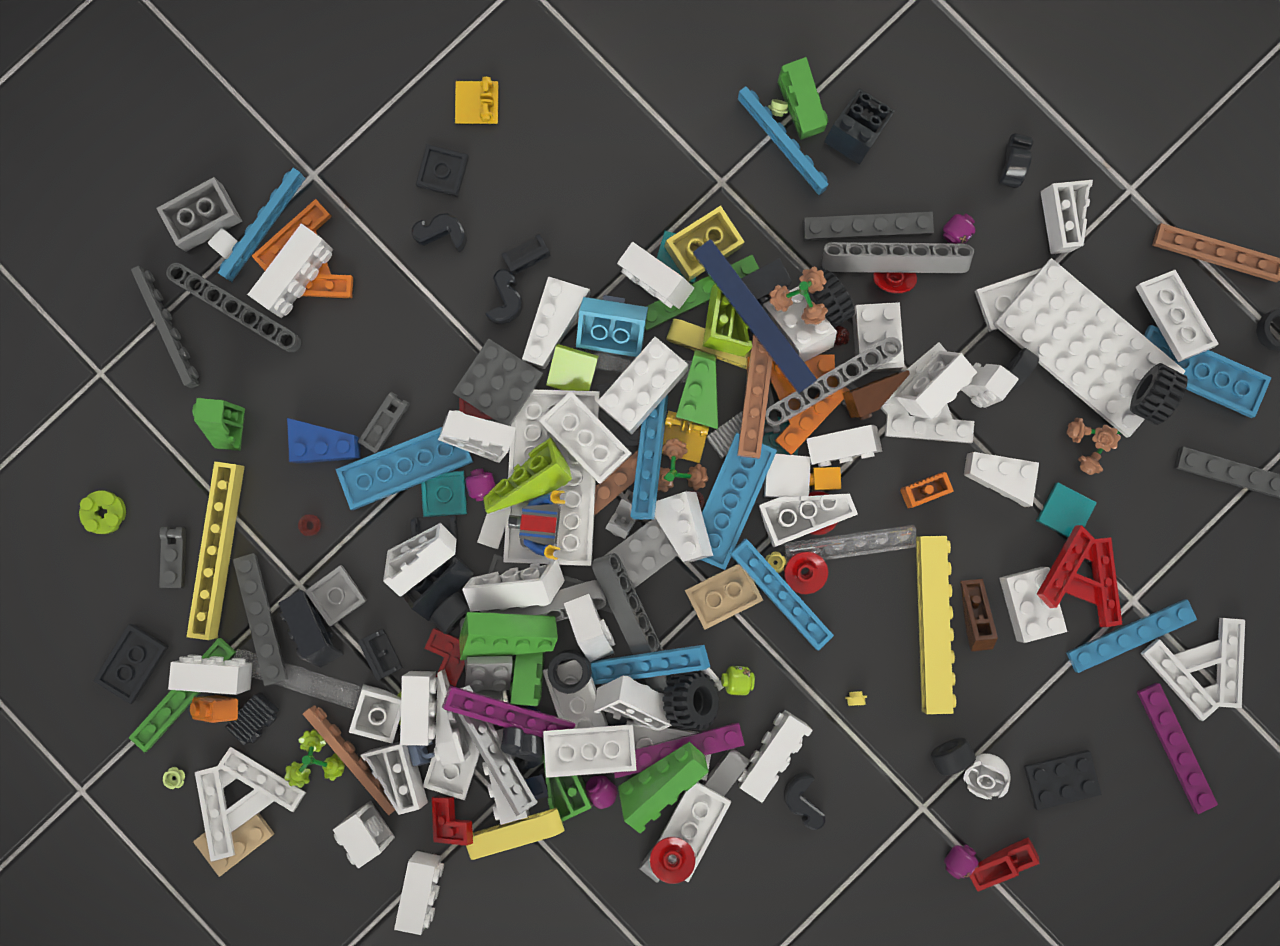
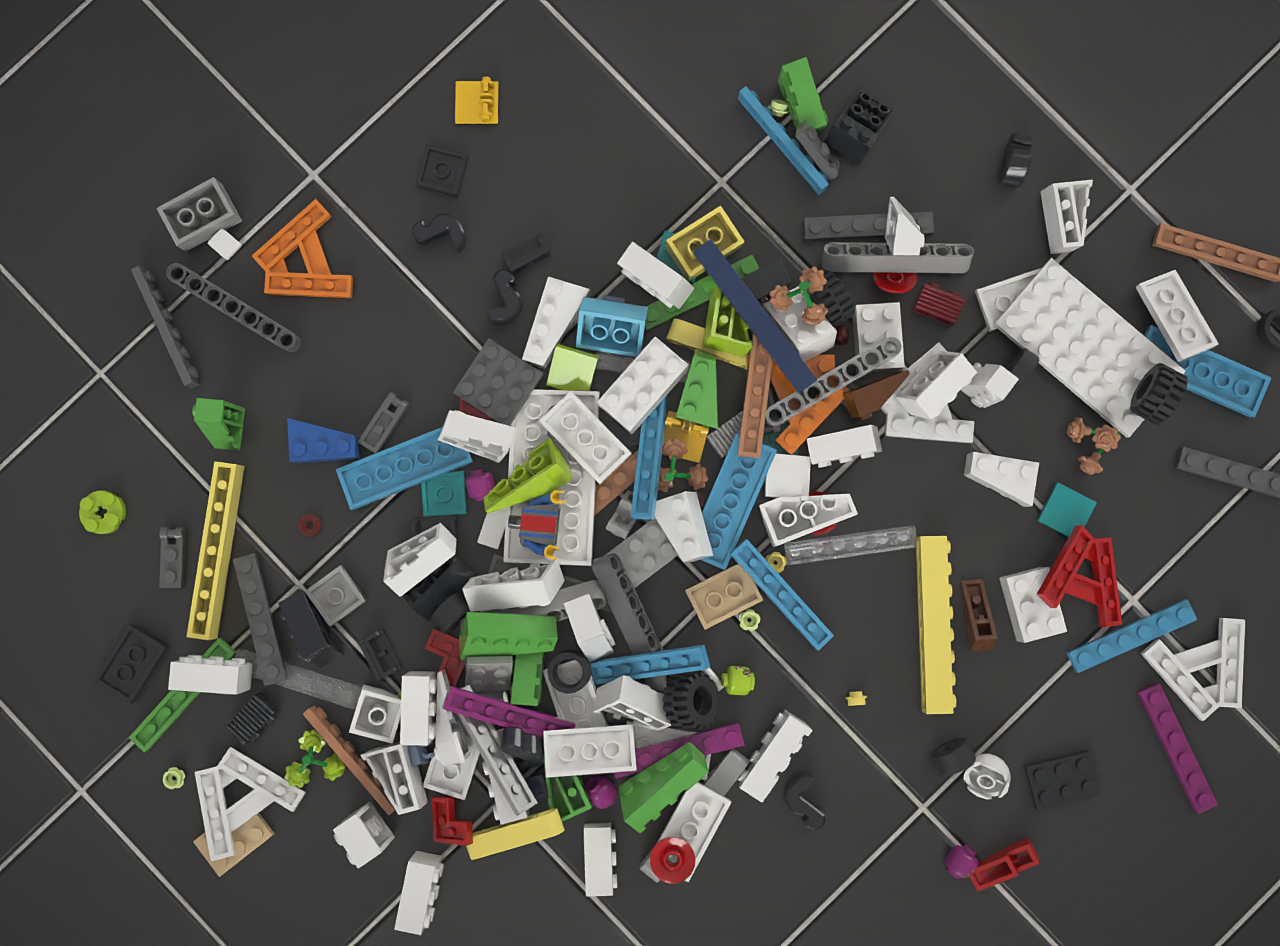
orange brick [190,695,238,723] -> none
dark azure plate [218,168,306,282] -> none
white brick [247,224,333,318] -> none
red dish [784,551,828,594] -> none
light orange brick [809,467,841,491] -> none
orange brick [900,472,954,508] -> none
magenta head [943,214,975,244] -> none
none -> white brick [584,823,617,896]
none -> yellowish green plate [739,609,760,631]
none -> dark grey plate [795,121,840,179]
none -> white slope [885,197,924,255]
none -> dark red brick [912,282,965,327]

